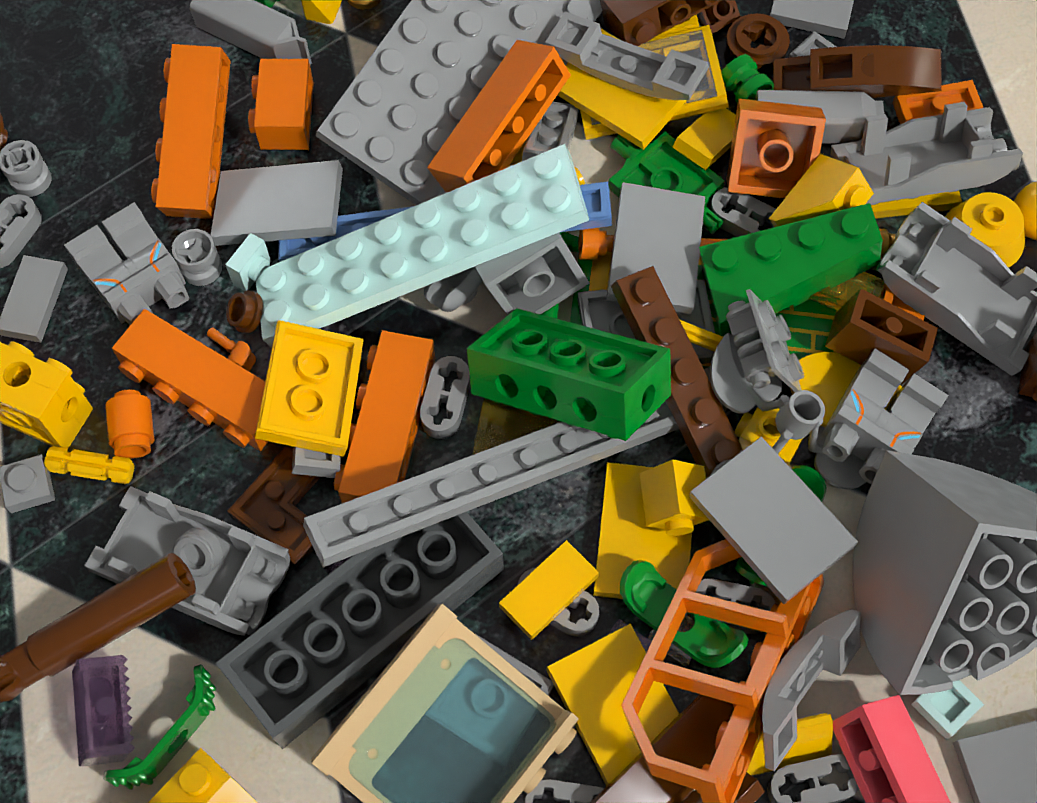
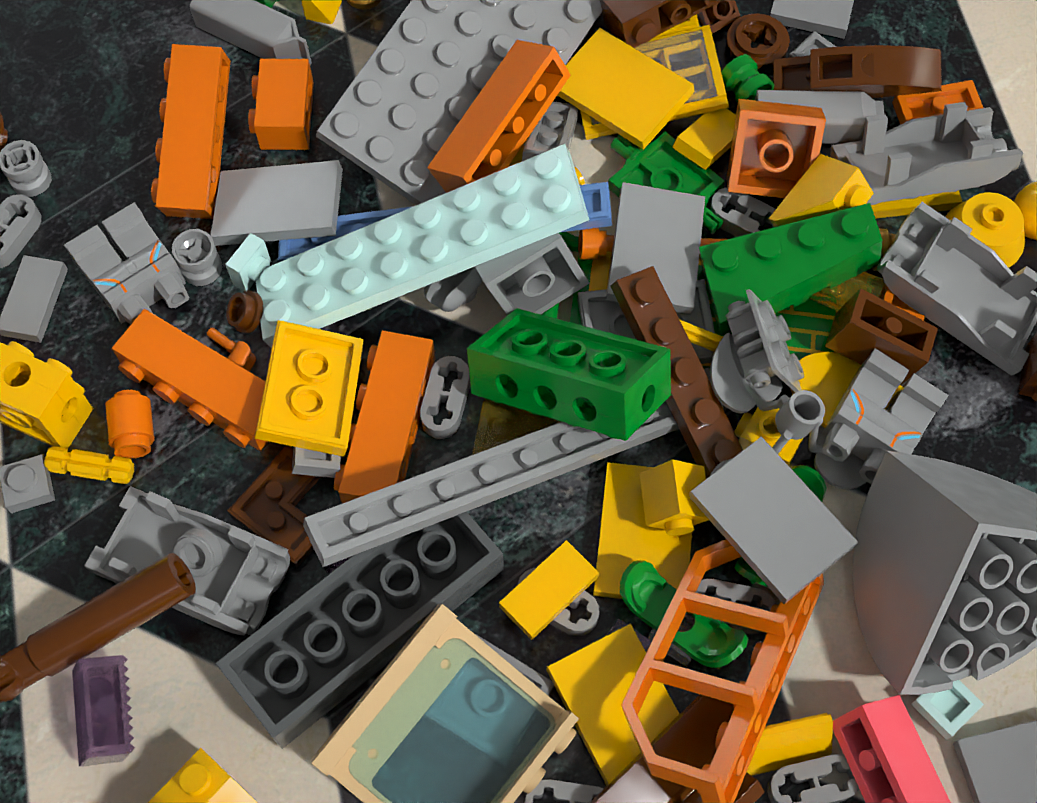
green piece [103,664,216,790] -> none
light grey slope [545,11,709,100] -> none
light grey slope [762,609,861,771] -> none

